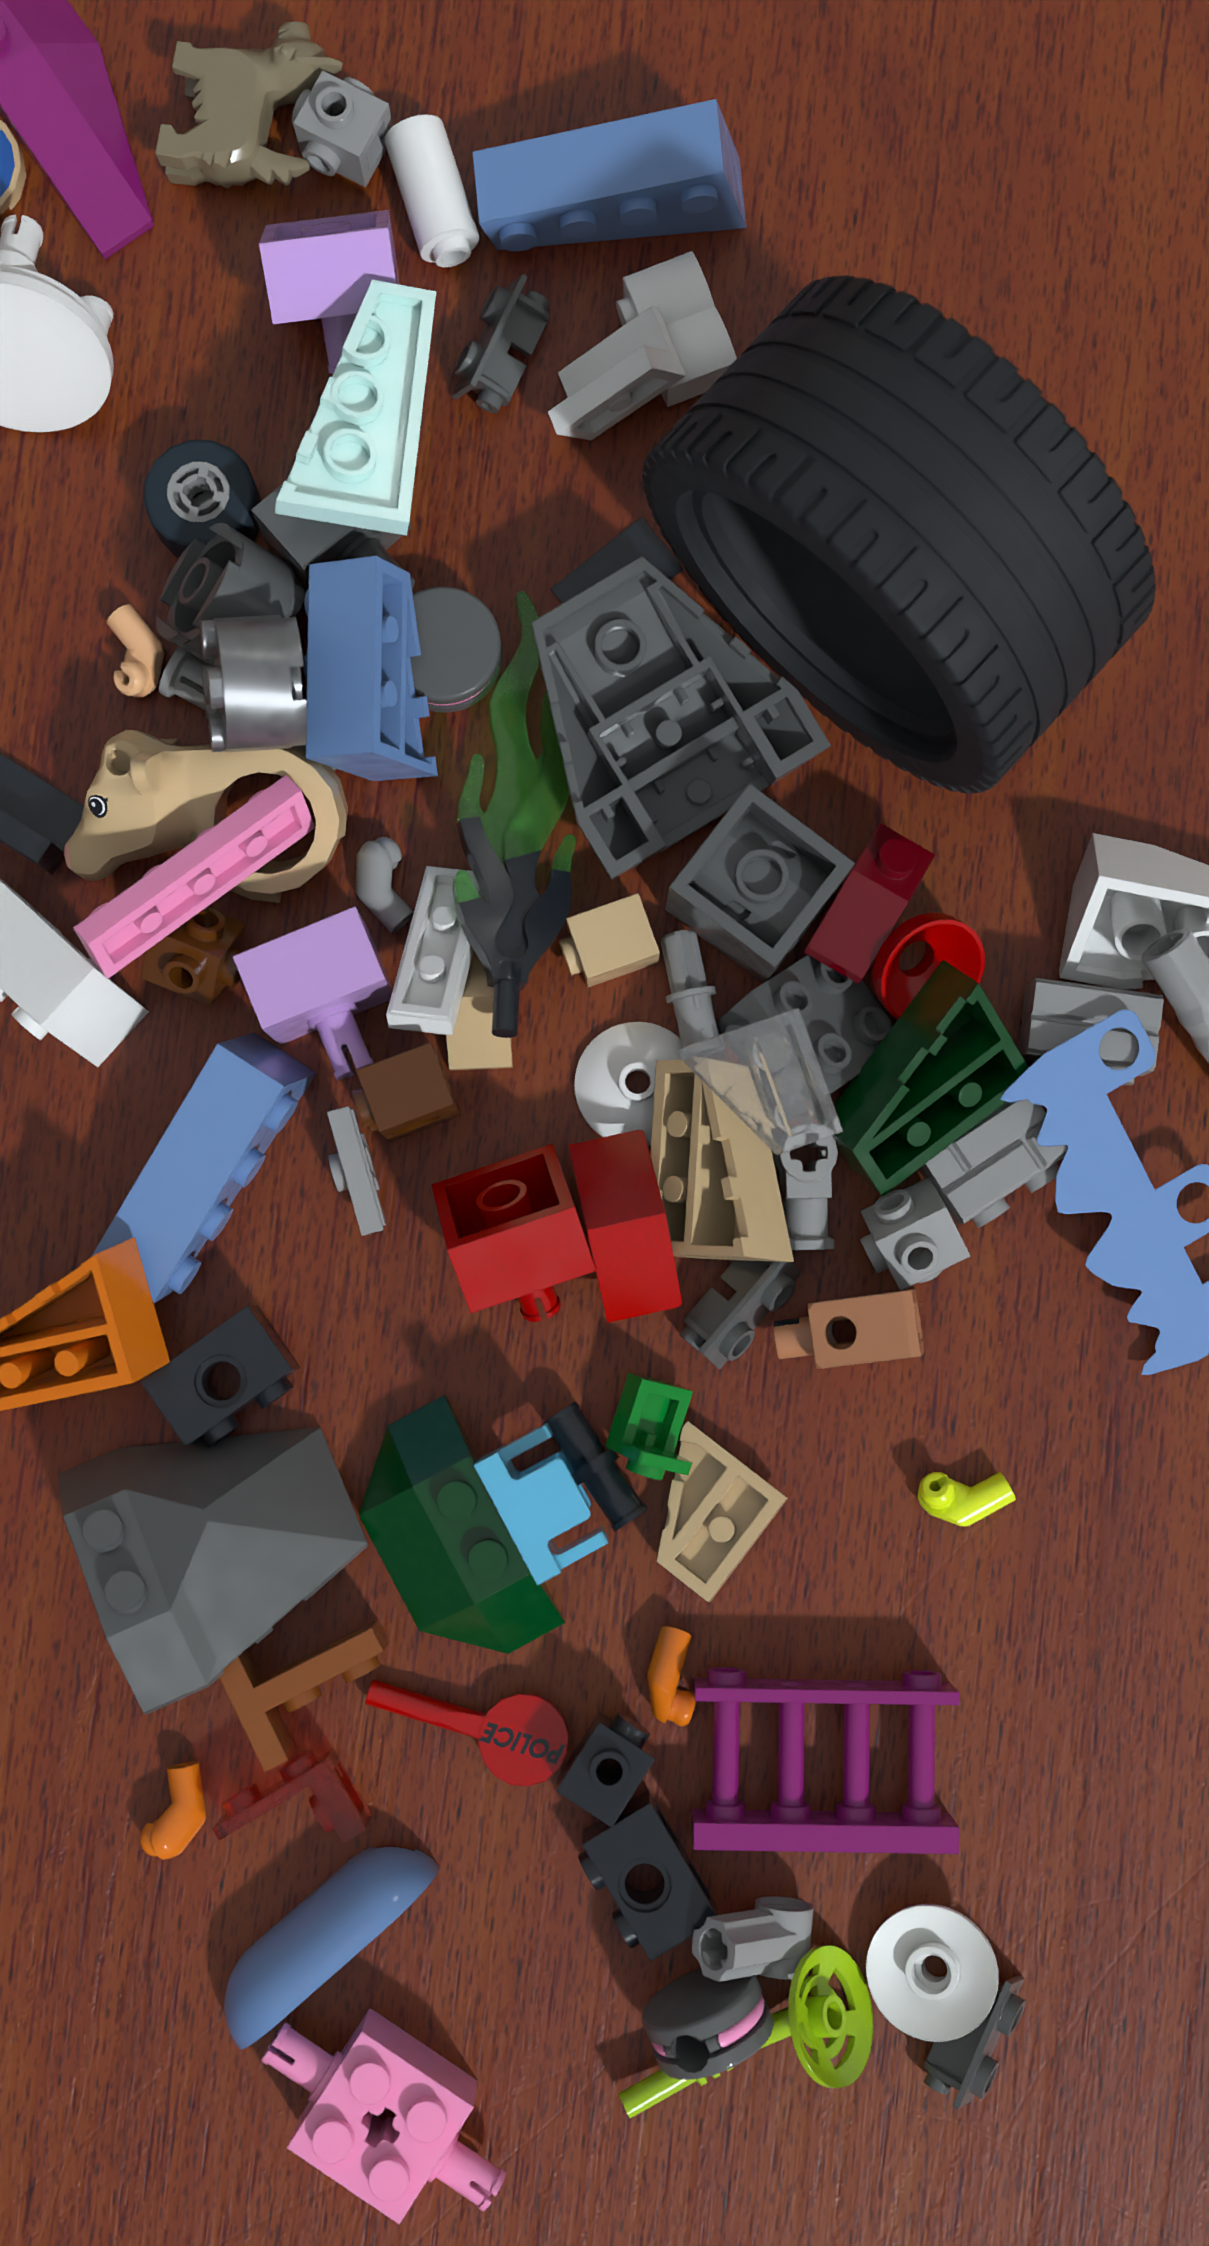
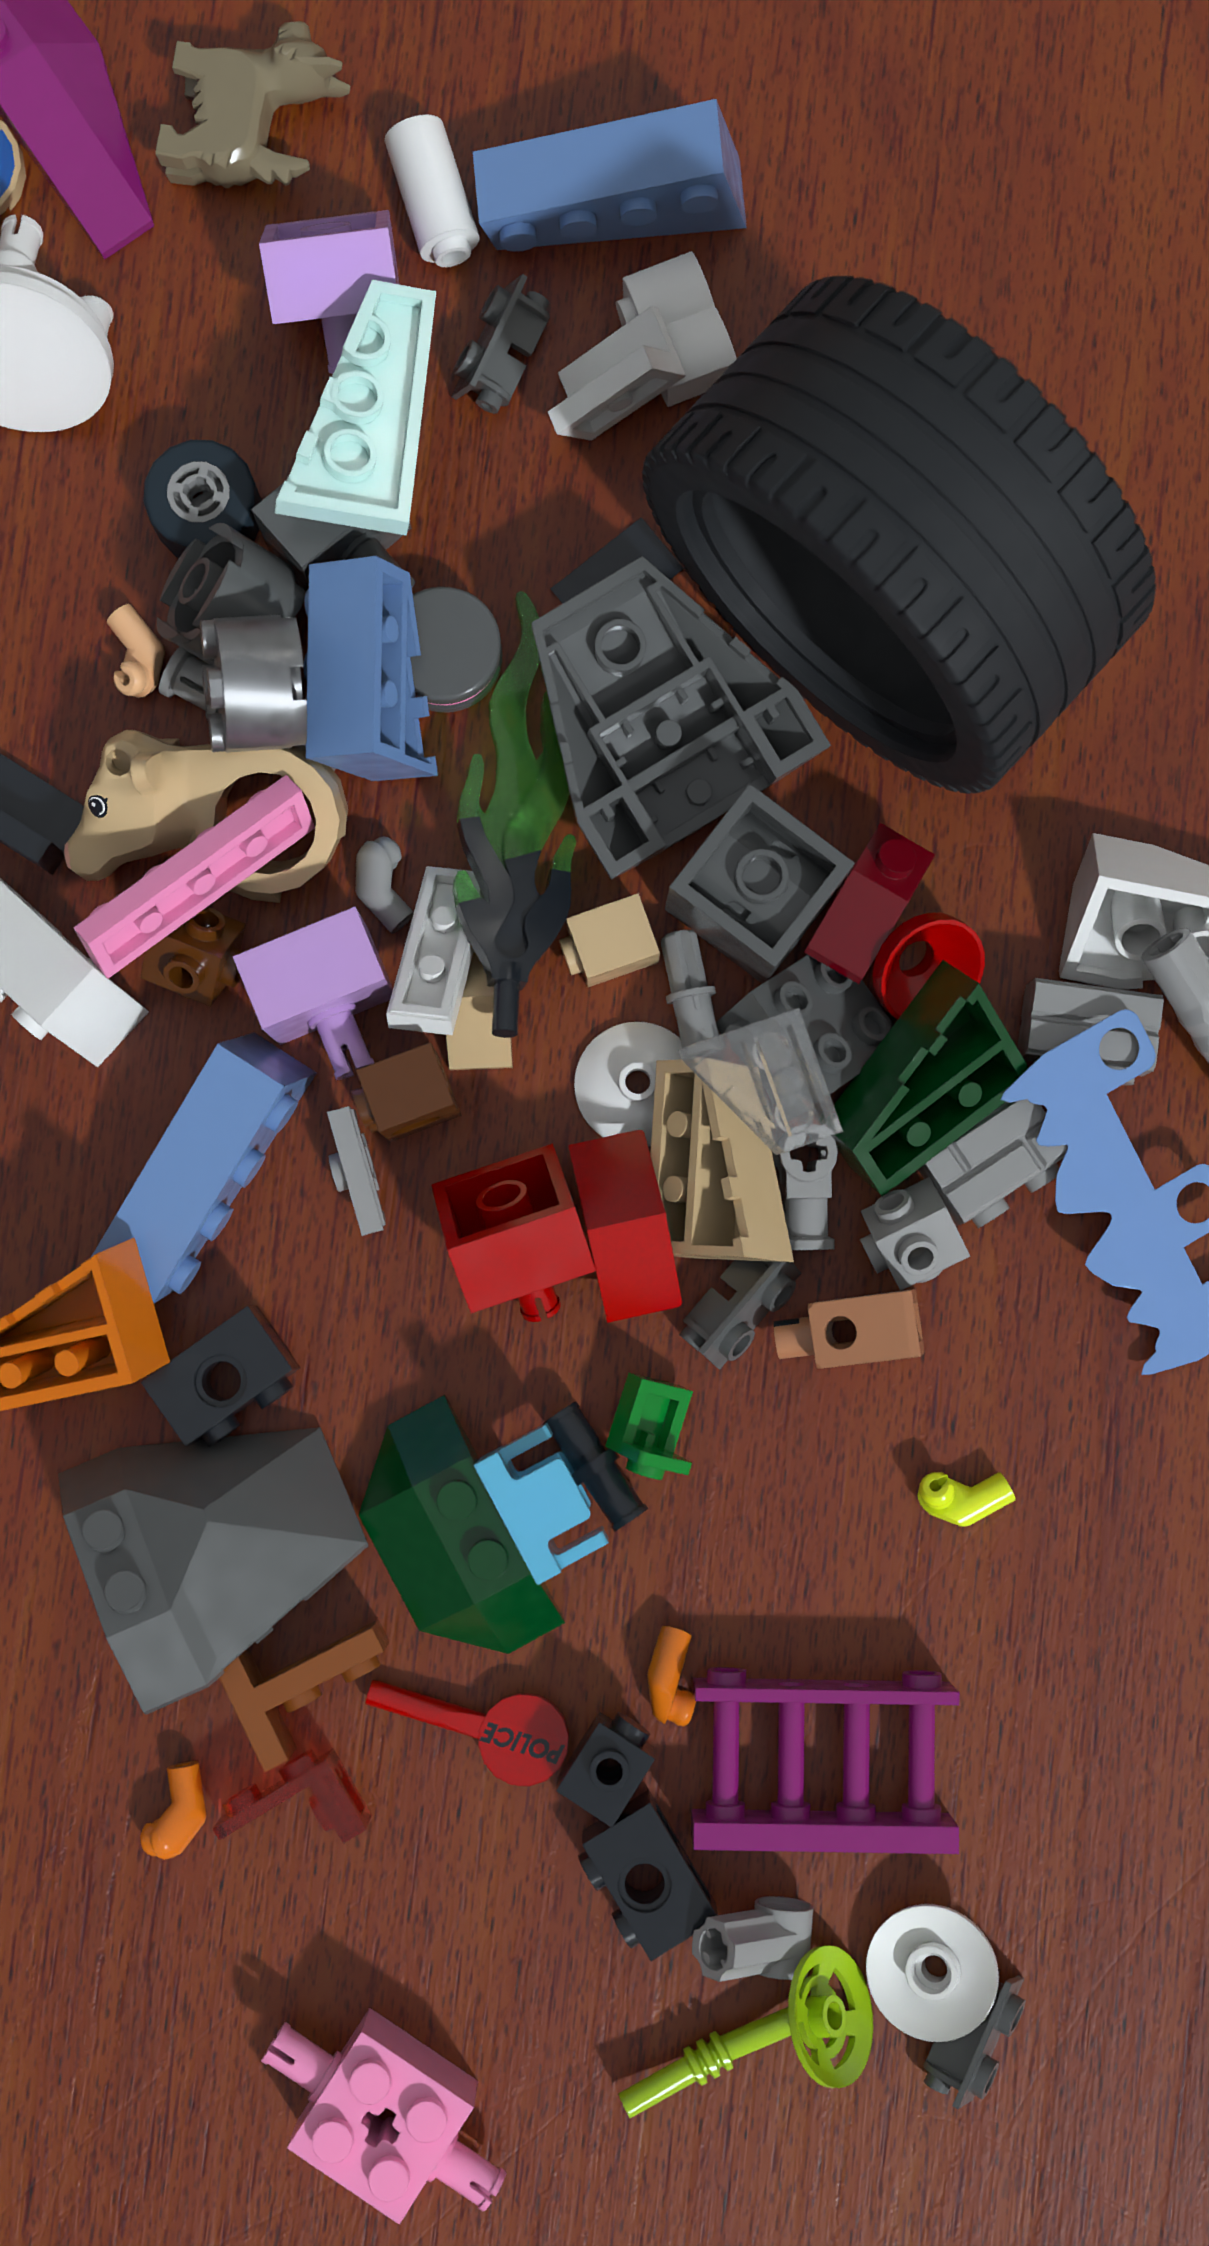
medium blue brick [224,1847,440,2050] -> none
light grey brick [292,70,393,188] -> none
dark grey head [641,1968,774,2080] -> none
tan wing [657,1421,788,1602] -> none

